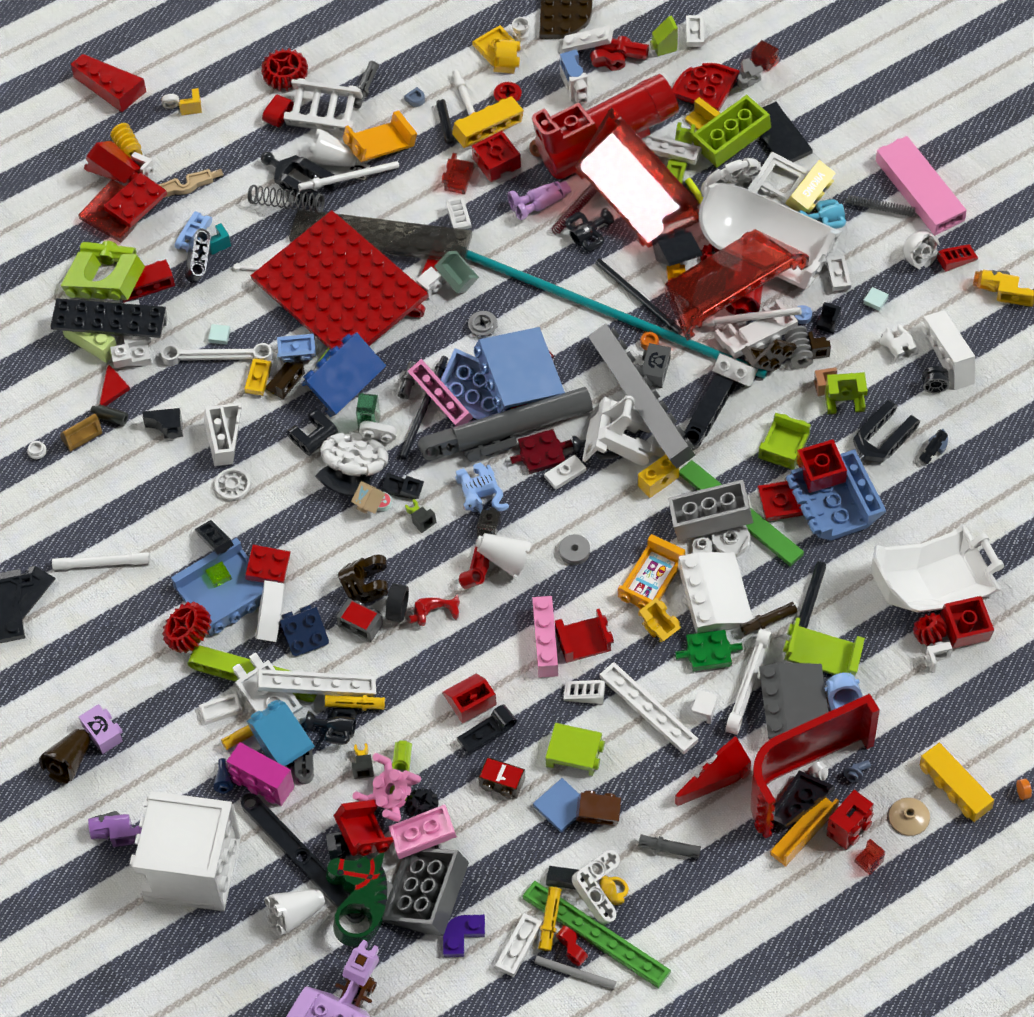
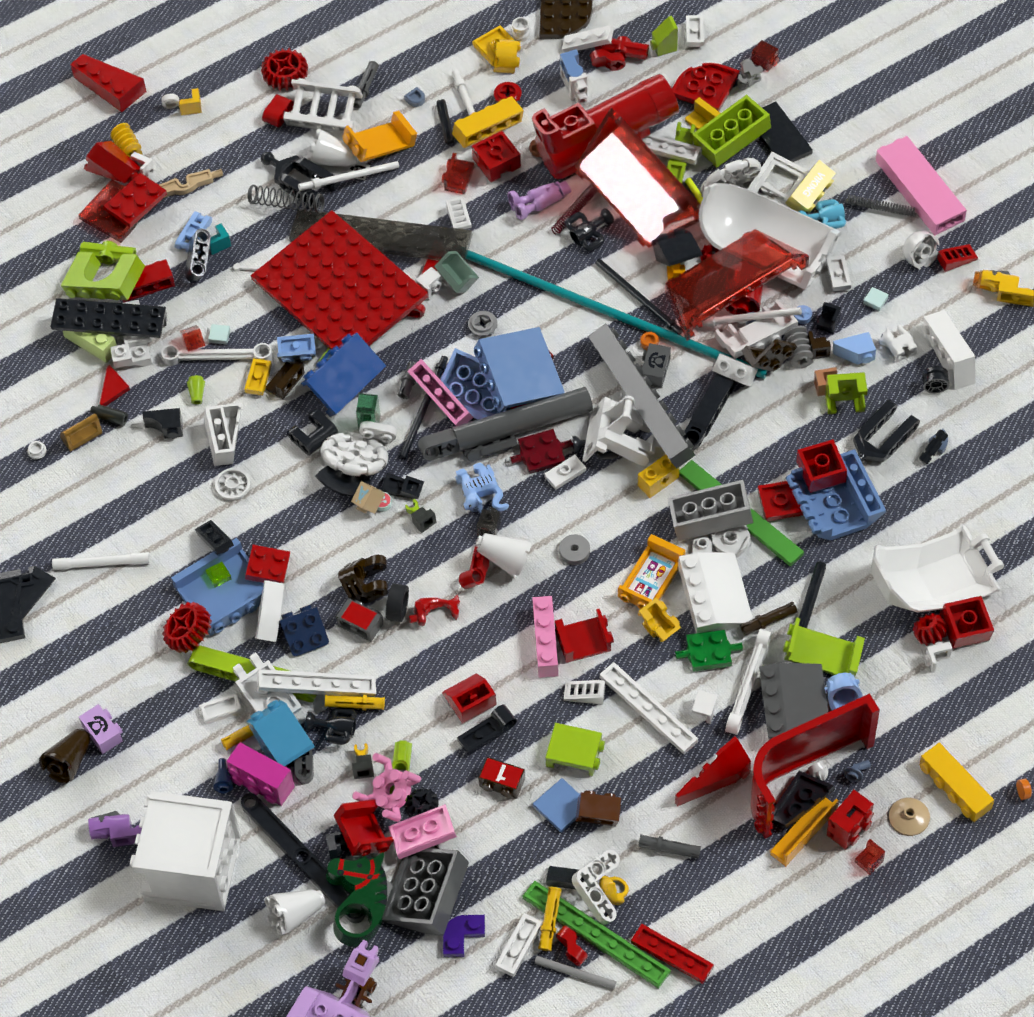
lime panel [758,413,811,470] -> none
none -> clear red brick [180,325,206,352]
none -> lime cone [187,375,205,404]
none -> red plate [631,924,714,984]
none -> light blue slope [832,332,876,365]

